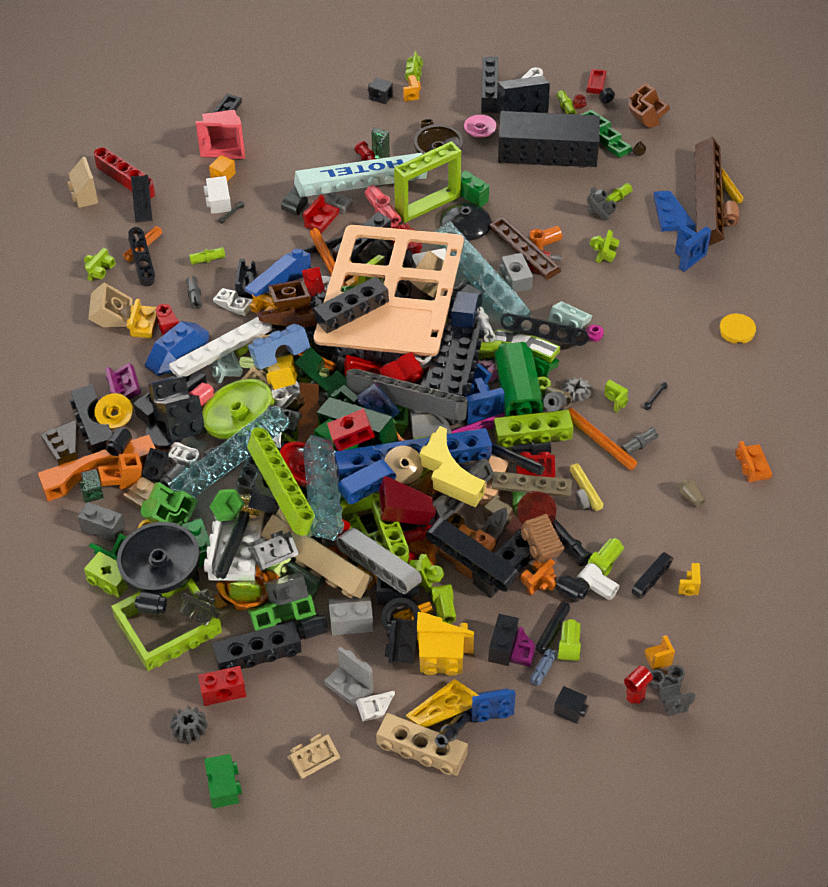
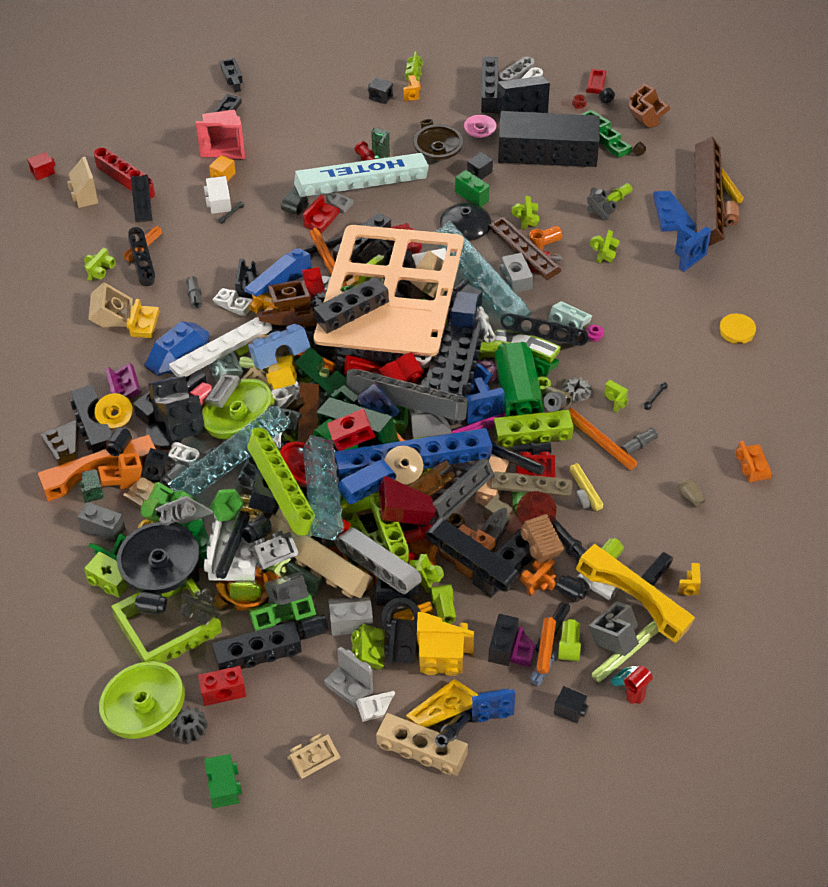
red piece [155,304,179,336] -> none
lime pin [189,247,226,265] -> none
coral piece [364,185,401,227] -> none
lime window [394,141,461,223] -> none
light yellow arch [420,426,486,507] -> none
lime pin [556,90,577,114] -> none
light orange panel [644,635,675,670] -> none
dark grey piece [648,665,696,716] -> none
none -> red brick [27,152,56,181]
none -> lime dish [99,661,185,739]
none -> light grey hinge [156,496,213,526]
none -> light grey tile [205,374,241,407]
none -> black hinge [220,58,243,92]
none -> black brick [241,516,272,543]
none -> lime bracket [351,623,385,670]
none -> black brick [467,152,493,180]
none -> light grey beam [499,57,535,81]
none -> lime hips [511,196,539,230]
none -> orange axle [536,617,556,674]
none -> yellow arch [576,544,695,644]
none -> dark grey brick [588,601,639,656]
none -> yellowish green axle [592,620,659,683]
none -> teal tile [611,666,636,686]

